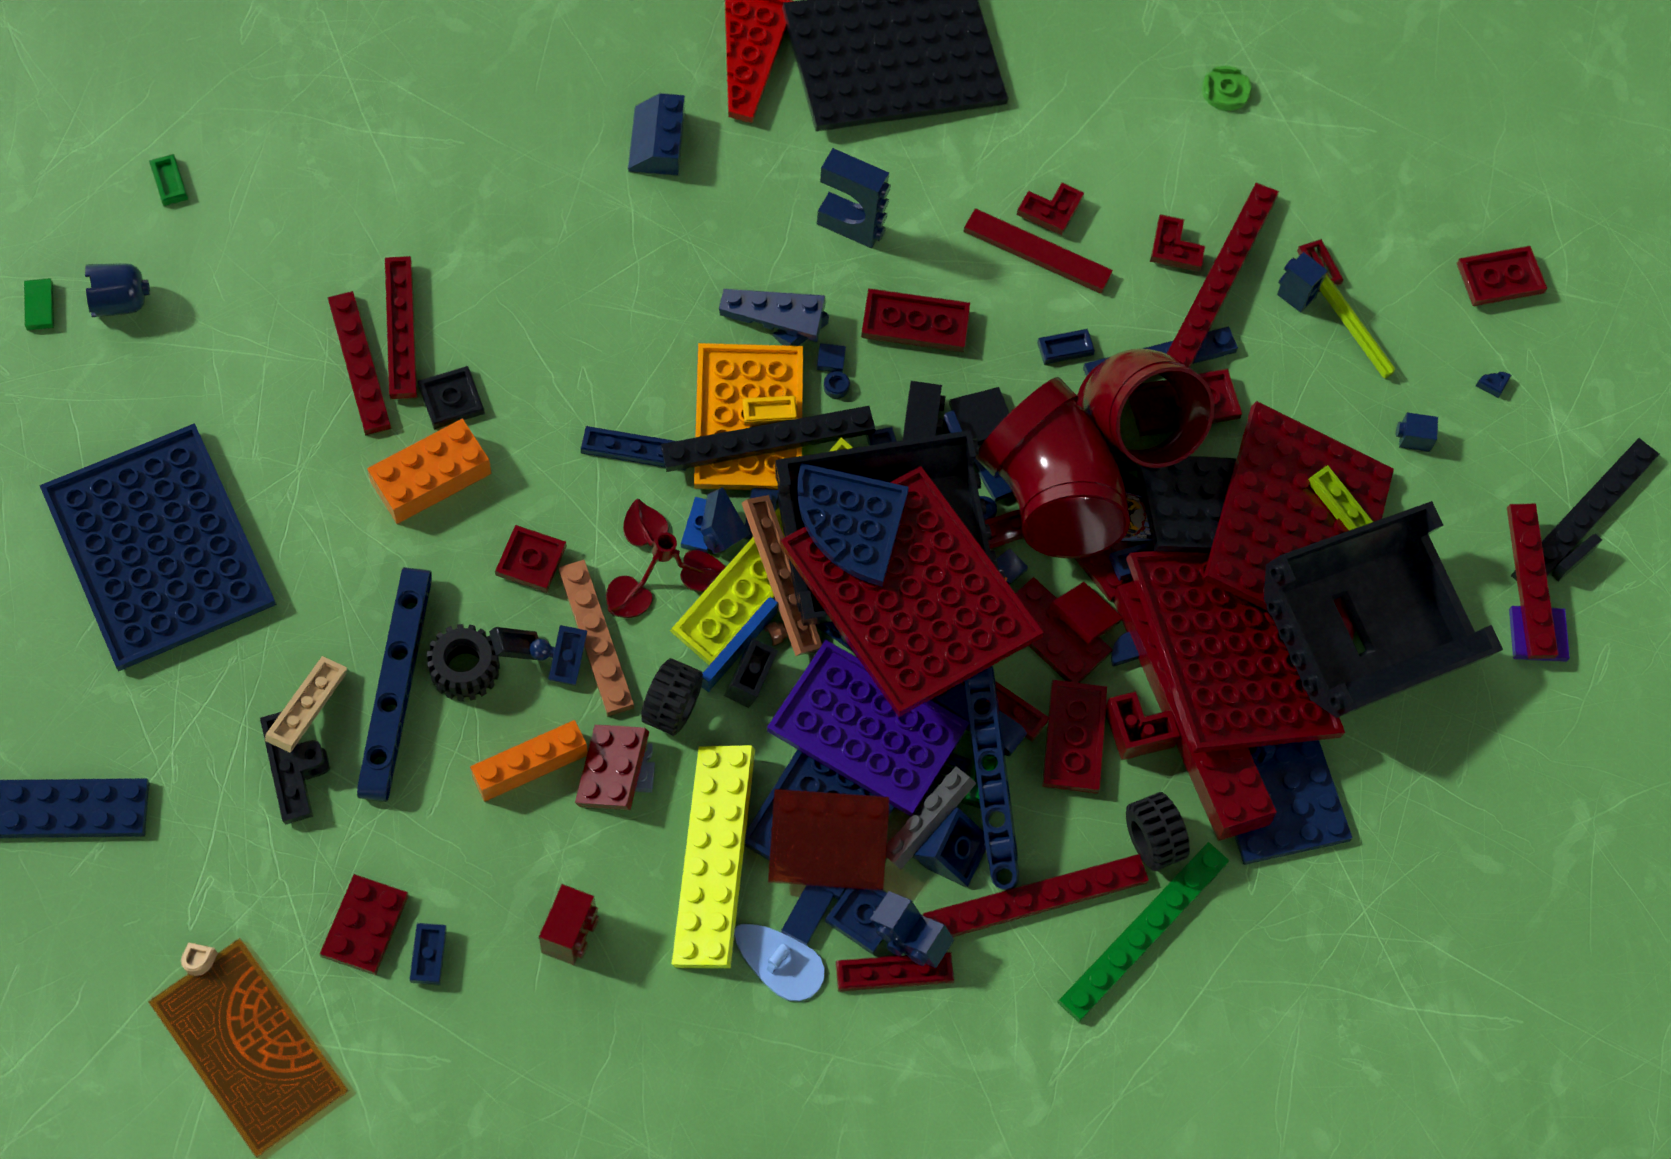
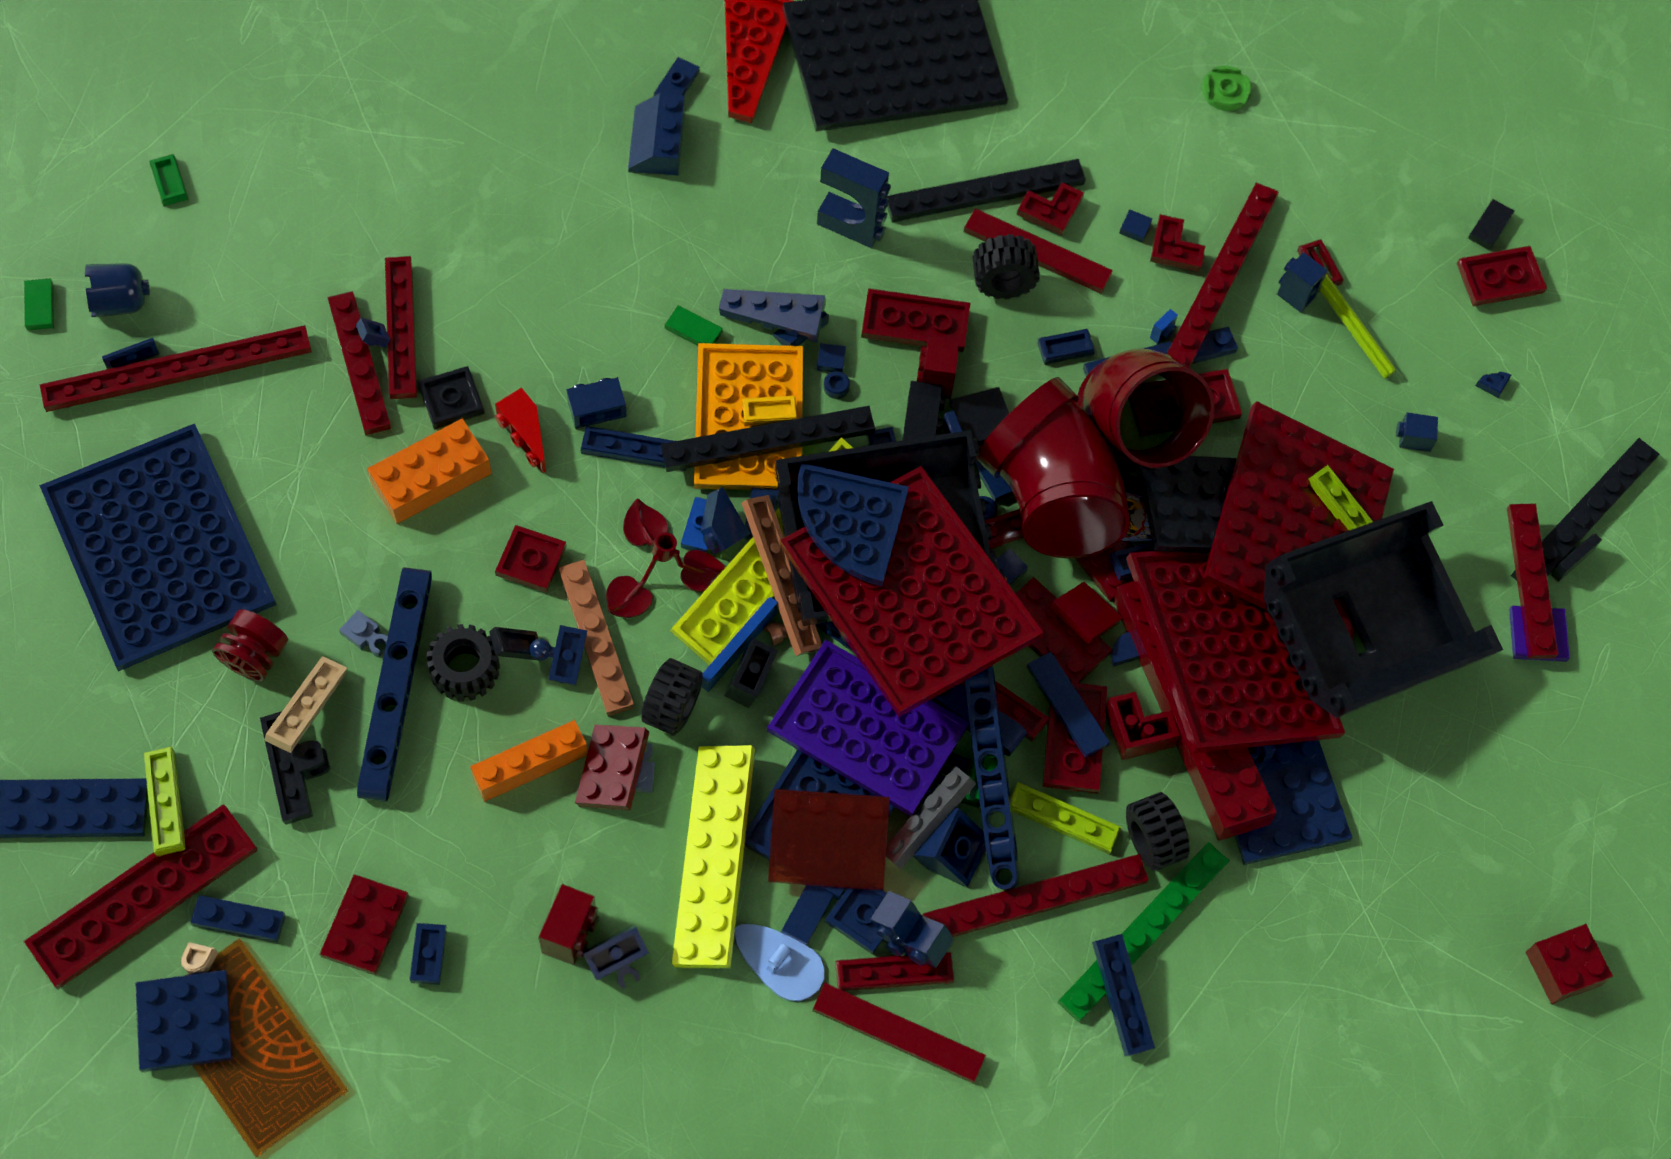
none -> dark red plate [23,804,258,990]
none -> dark red plate [39,325,312,412]
none -> dark blue slope [102,338,159,369]
none -> dark blue plate [135,970,233,1072]
none -> lime tile [144,746,186,856]
none -> dark blue plate [190,895,286,943]
none -> dark red wheel [212,609,289,682]
none -> sand blue plate [339,610,388,657]
none -> dark blue plate [356,318,390,348]
none -> red slope [495,387,546,473]
none -> dark blue brick [566,377,627,429]
none -> dark blue brick [582,925,649,989]
none -> dark blue plate [654,57,700,96]
none -> green tile [665,305,723,346]
none -> dark red tile [812,983,986,1084]
none -> black plate [886,159,1086,222]
none -> dark red brick [916,337,959,399]
none -> black tyre [973,234,1040,299]
none -> lime tile [1011,781,1121,855]
none -> dark blue tile [1026,652,1110,758]
none -> dark blue plate [1092,934,1155,1056]
none -> dark blue tile [1119,209,1153,243]
none -> blue plate [1150,309,1178,344]
none -> black tile [1468,199,1515,250]
none -> dark red brick [1525,924,1613,1005]

